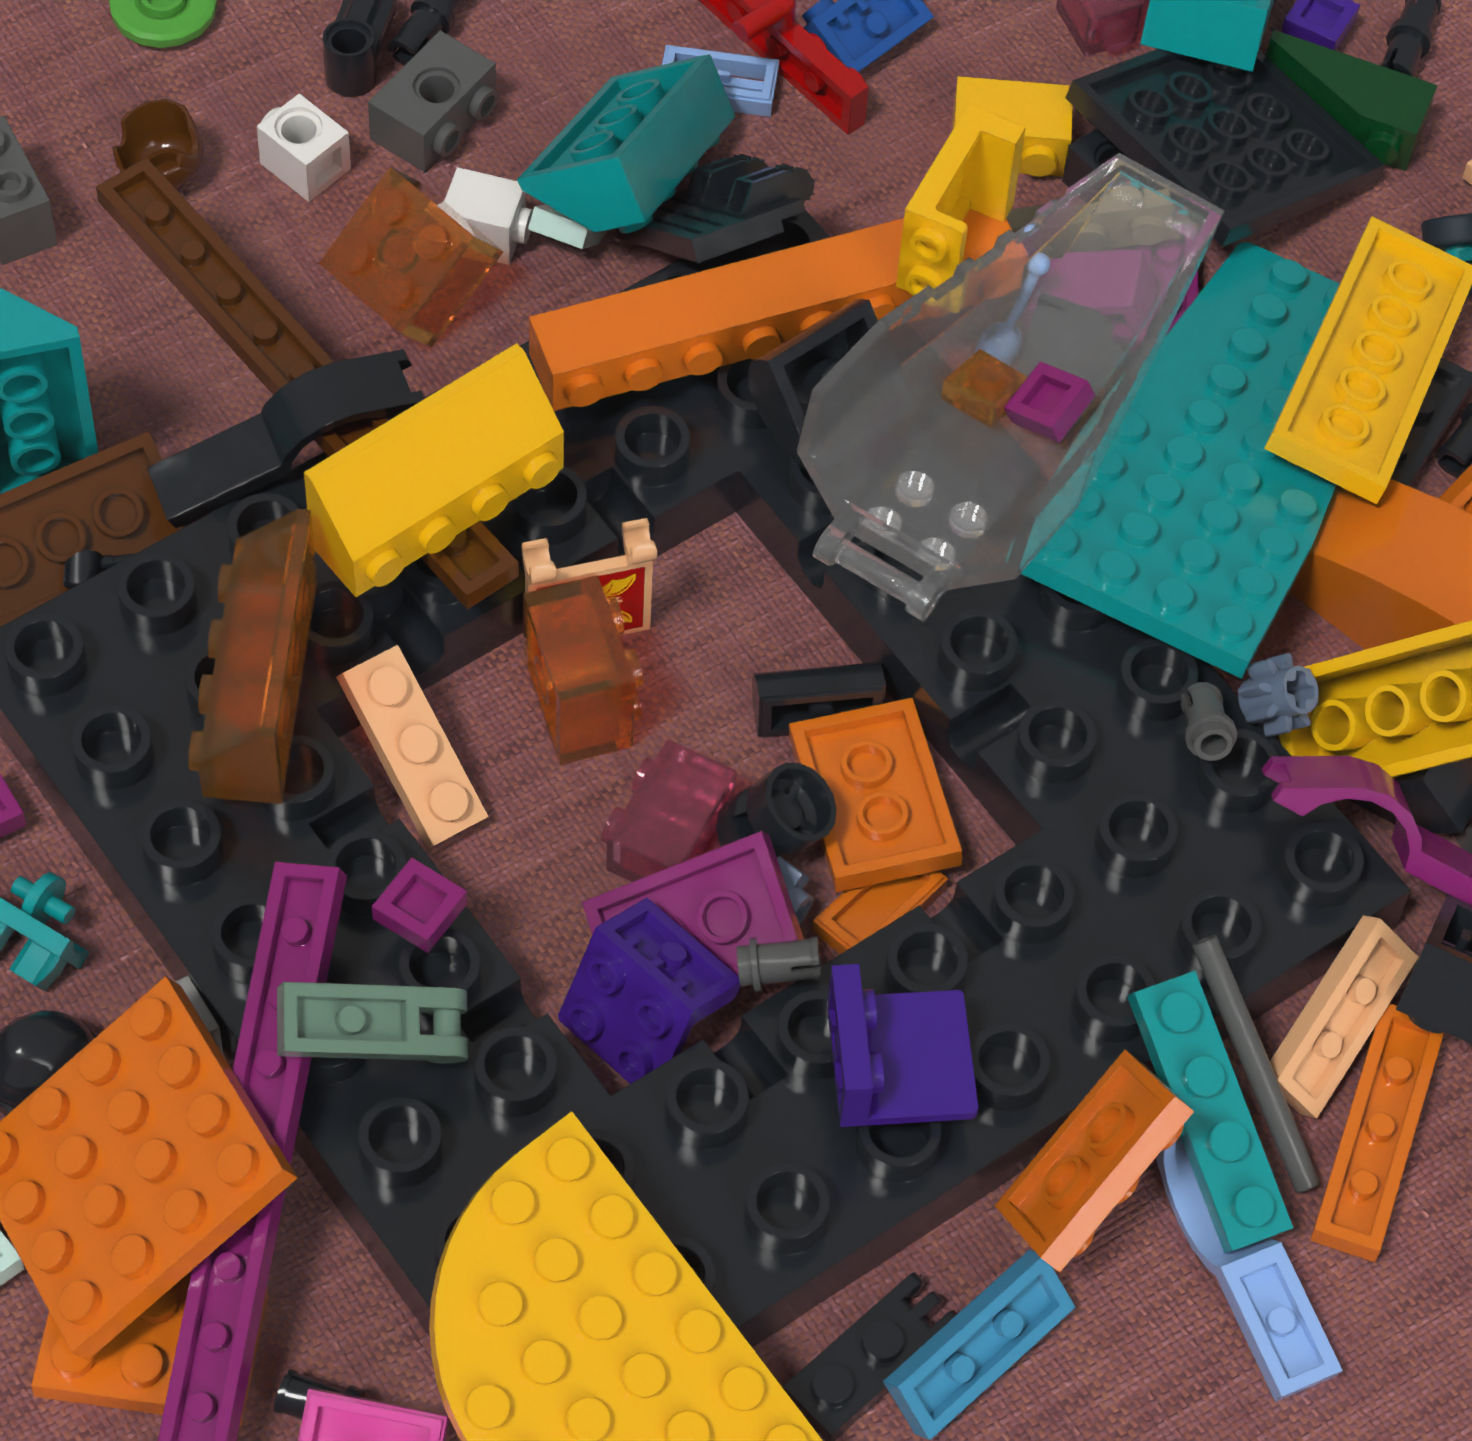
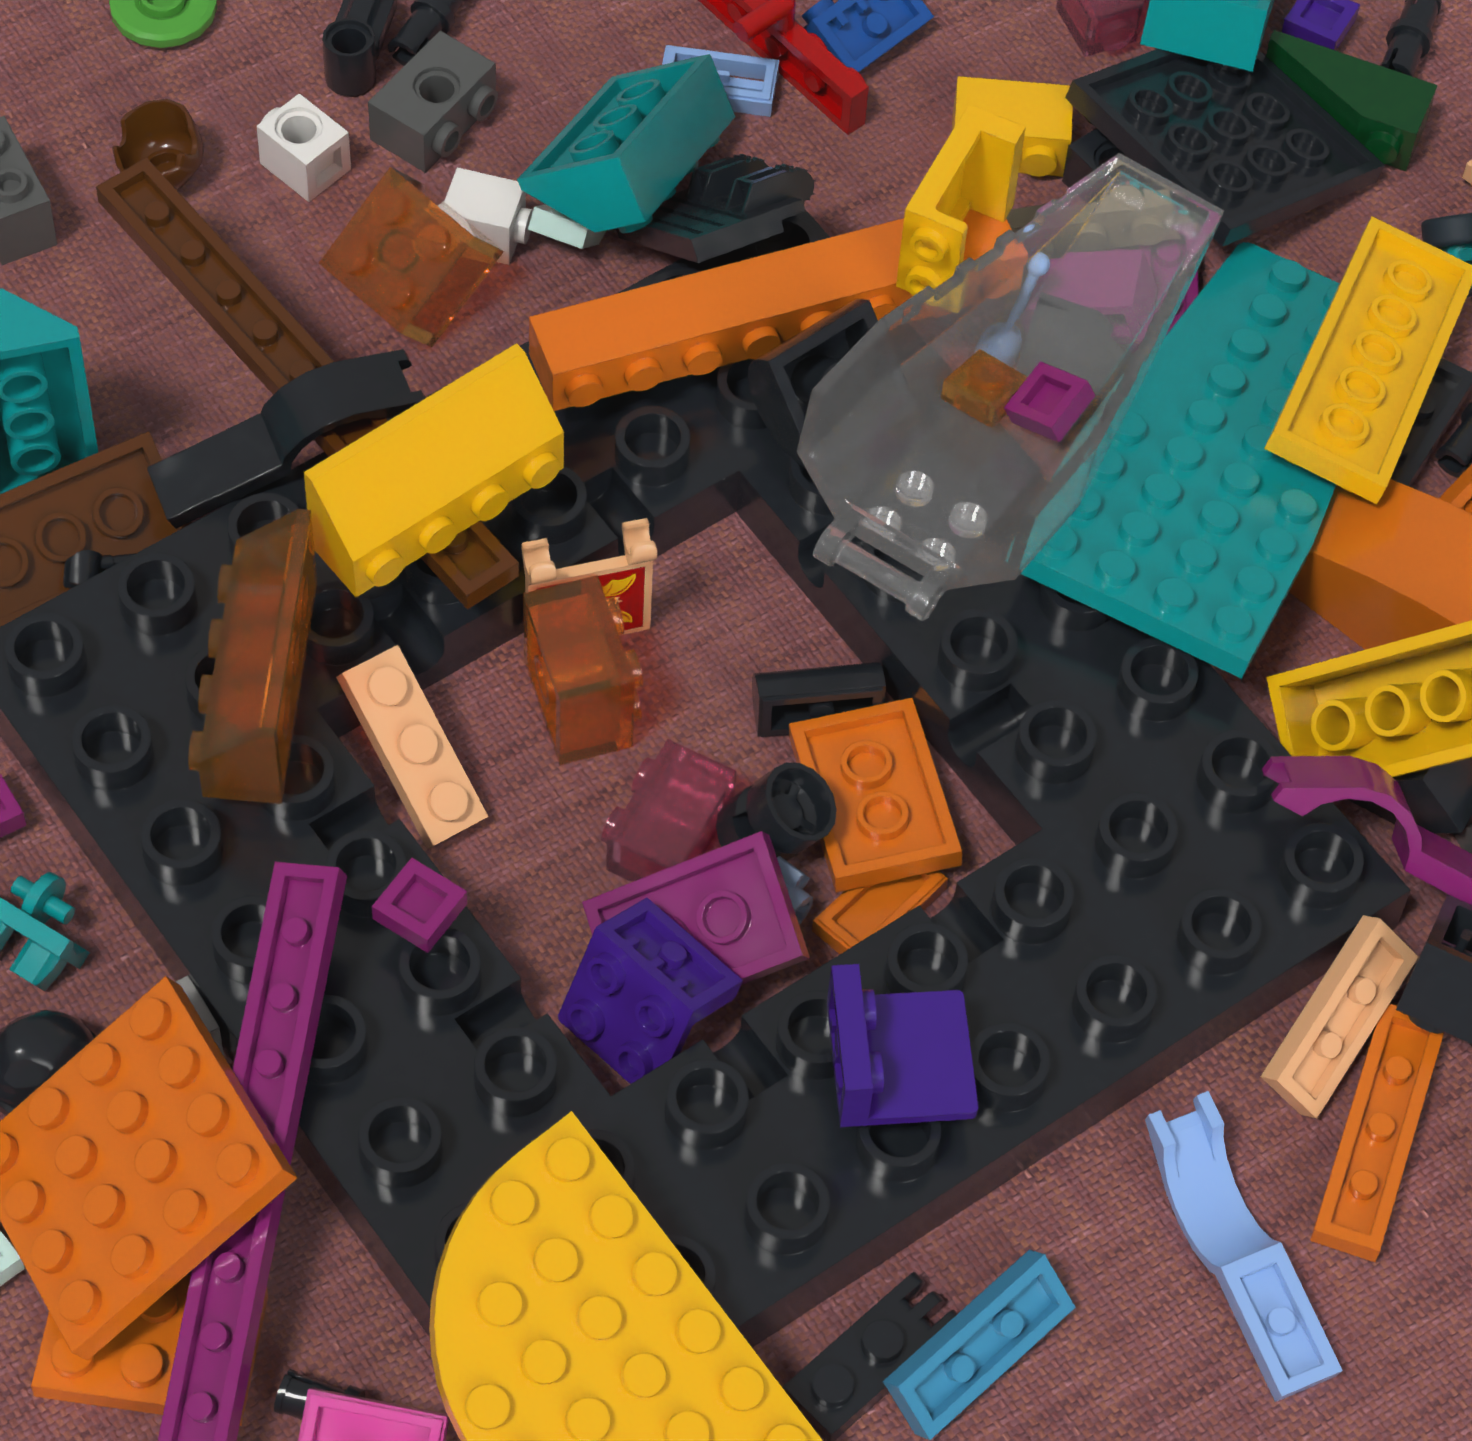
sand green plate [277,982,468,1064] -> none
dark grey pin [737,936,822,992] -> none
orange plate [994,1049,1194,1272] -> none
teal plate [1127,971,1293,1253] -> none
dark grey pin [1180,682,1238,761] -> none
dark grey piece [1192,935,1320,1193] -> none
sand blue gear [1238,653,1319,737] -> none

